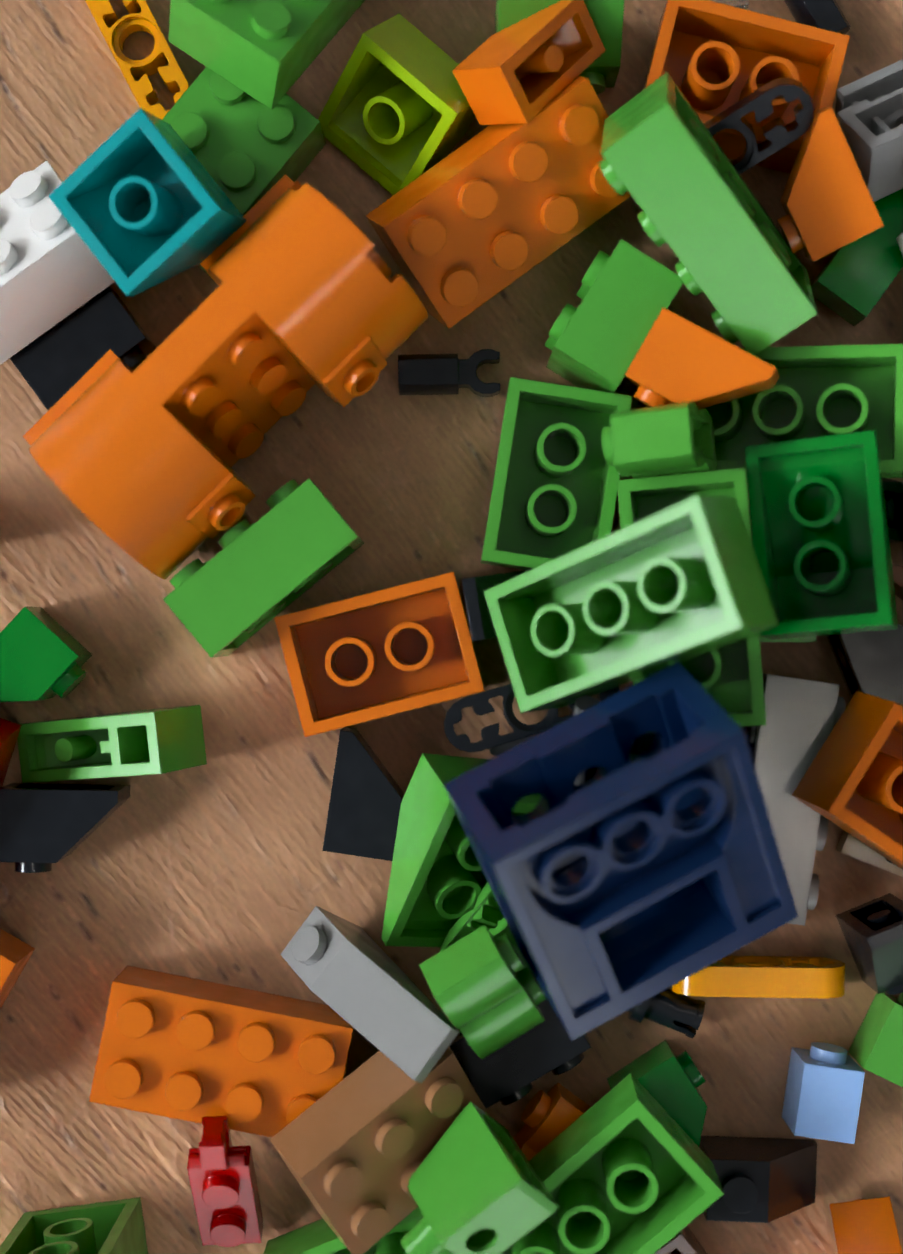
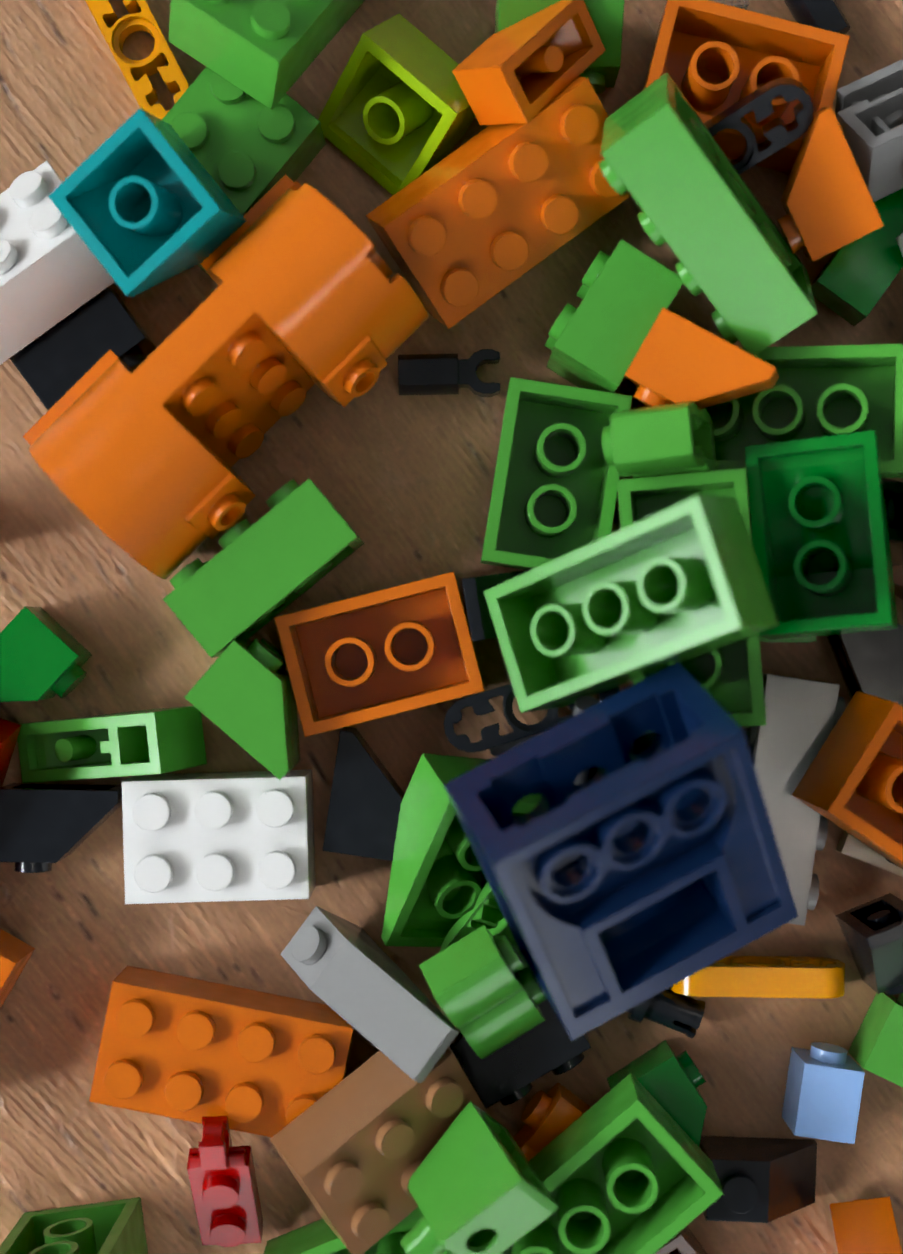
none -> white brick [122,770,315,904]
none -> bright green slope [184,638,300,780]

